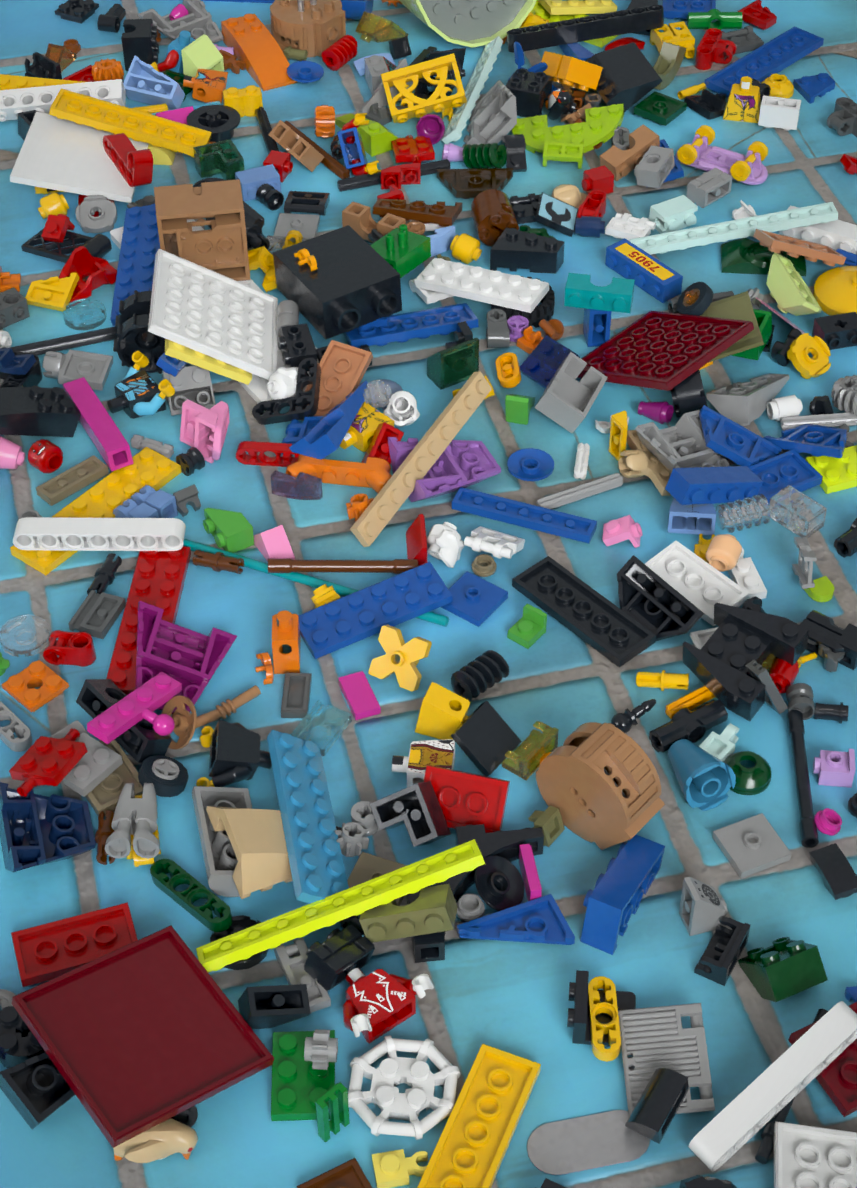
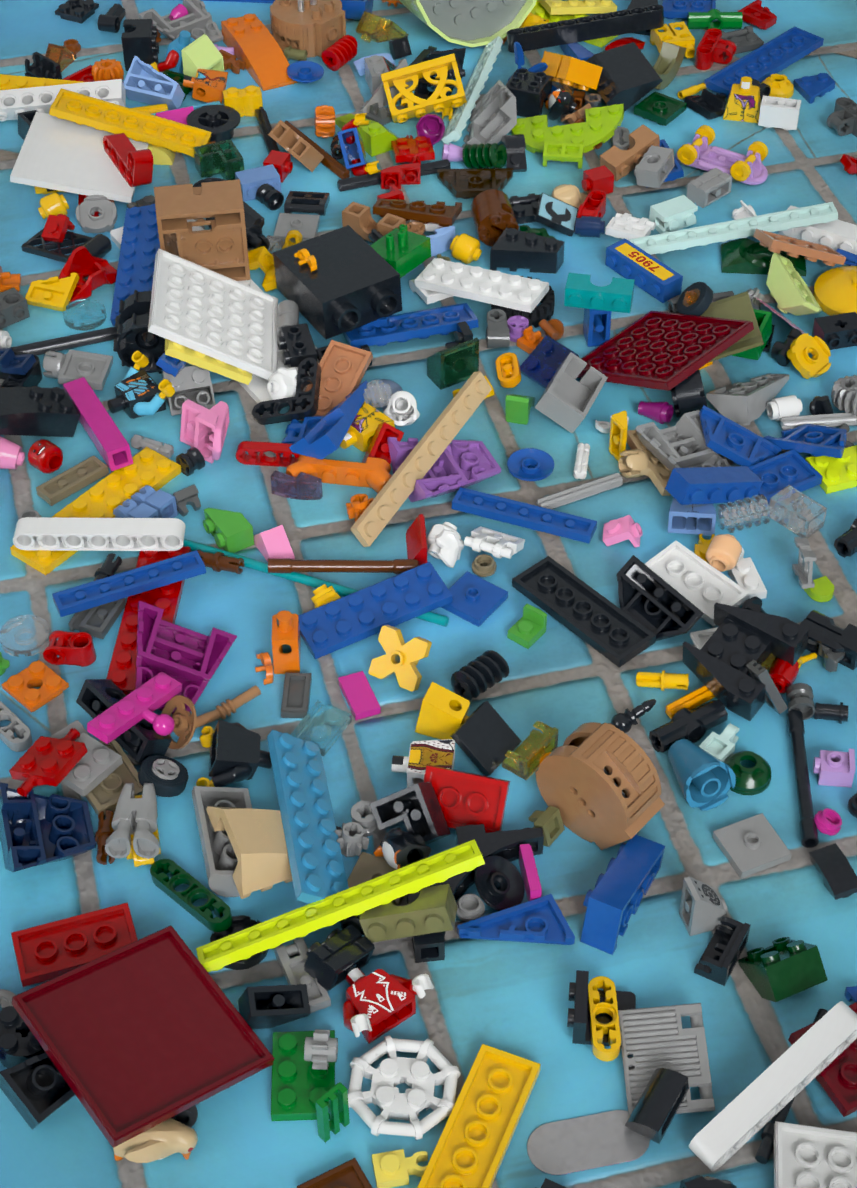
none -> blue plate [52,550,206,617]
none -> black animal [374,827,431,869]

